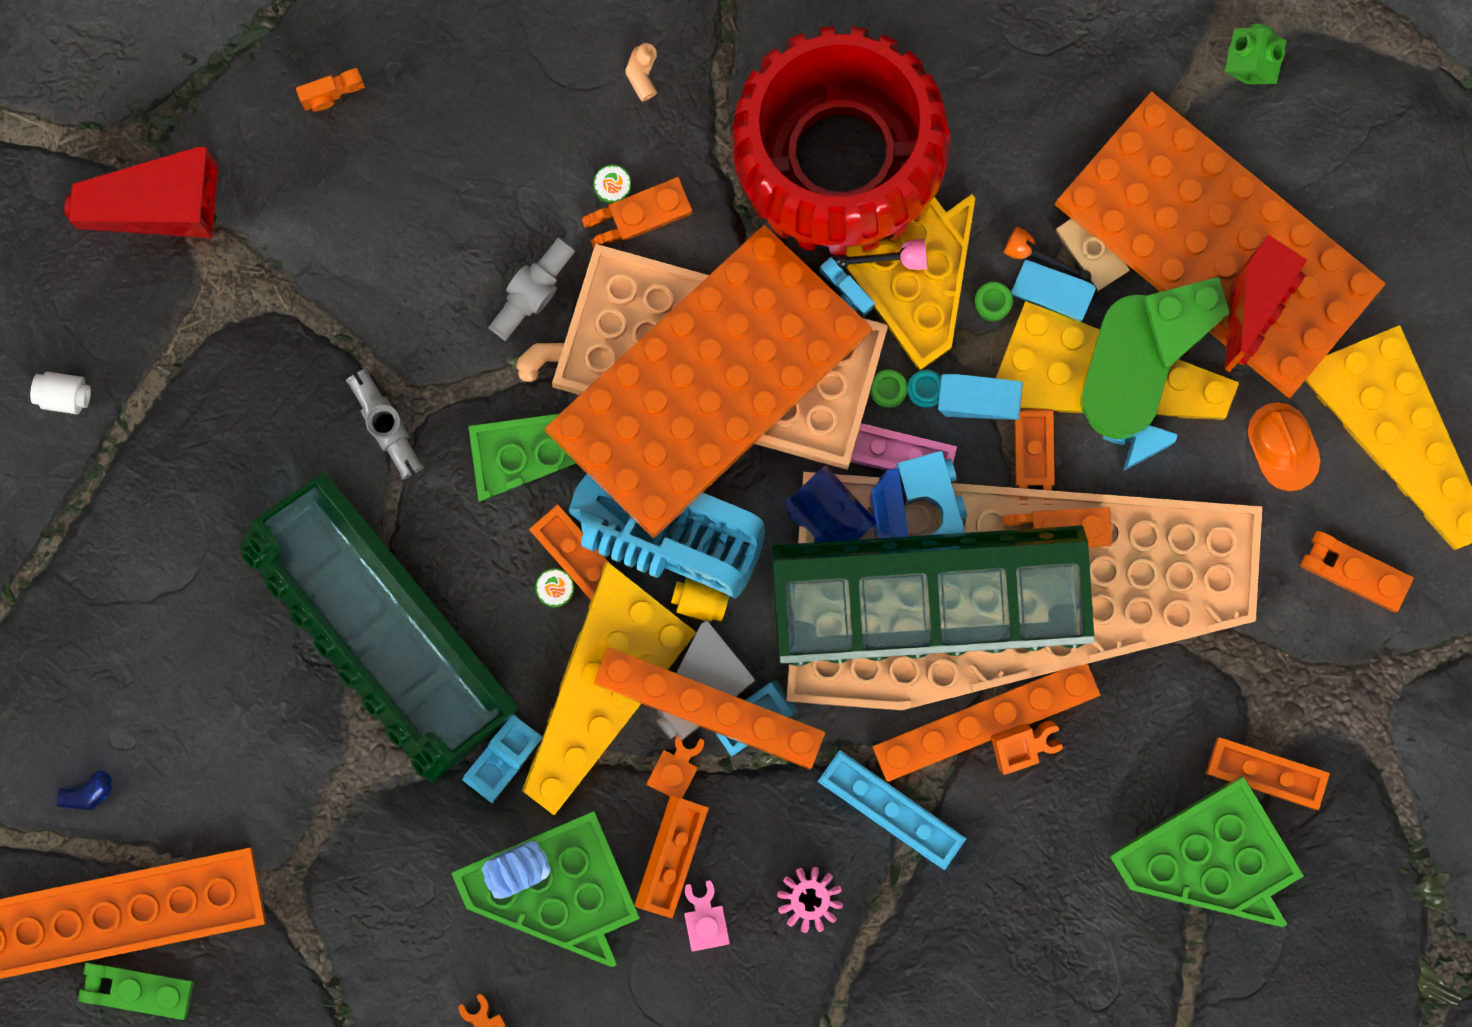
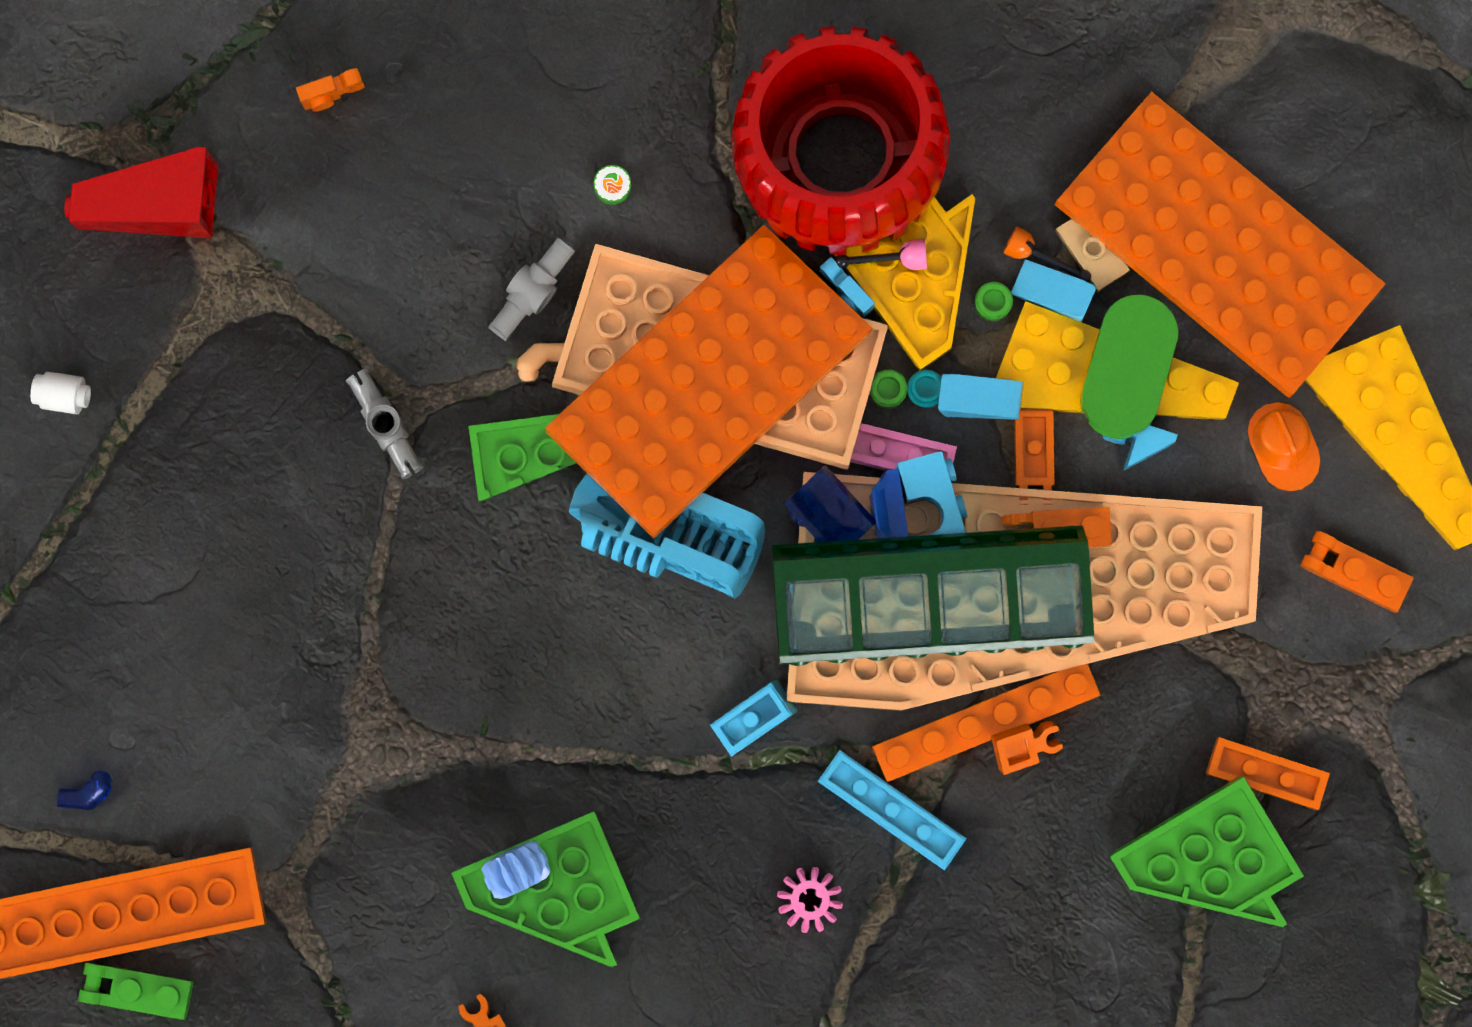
window [239,471,519,784] -> none
medium azure slope [462,715,543,804] -> none
yellow wing [522,561,697,815] -> none
orange plate [529,504,608,600] -> none
tile [535,569,574,608] -> none
orange hinge [581,177,693,249] -> none
orange plate [593,647,825,770] -> none
light nougat arm [625,43,657,102] -> none
orange plate [634,795,709,919] -> none
orange plate [646,736,704,799] -> none
light grey slope [657,620,755,741] -> none
yellow brick [671,577,729,623] -> none
bright pink plate [684,880,730,952] -> none
bright green wing [1143,277,1230,369] -> none
bright green brick [1225,24,1286,84] -> none
red slope [1225,234,1307,372] -> none

